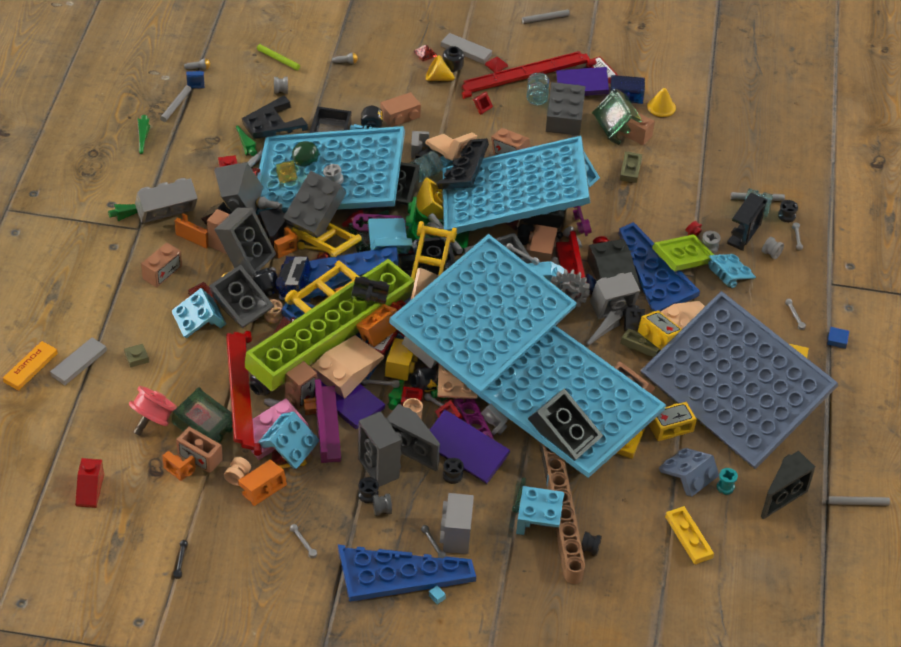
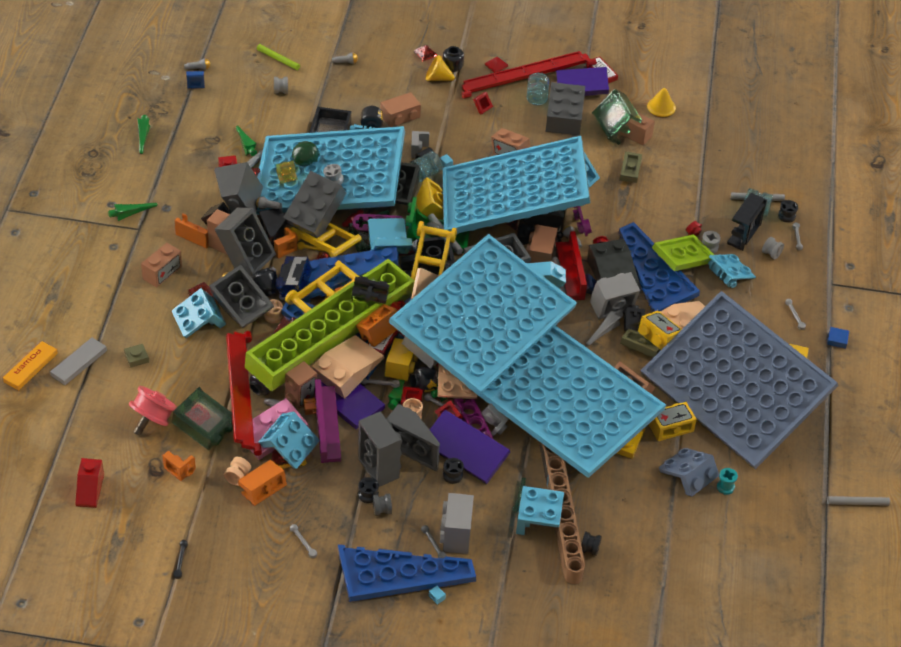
light grey brick [135,178,198,224] -> none
light grey bar [160,85,191,122] -> none
nougat brick [176,427,223,473] -> none
black wing [242,95,309,139] -> none
light nougat bracket [425,132,477,161] -> none
black wing [437,138,489,189] -> none
light grey tile [441,33,492,64] -> none
light grey hinge [506,243,540,265] -> none
light grey bar [522,9,570,24] -> none
pearl dark grey slope [528,388,603,461] -> none
light grey gear [551,269,590,307] -> none
clear blue brick [609,75,645,104] -> none
yellow plate [665,506,714,565] -> none
pearl dark grey slope [761,450,816,520] -> none

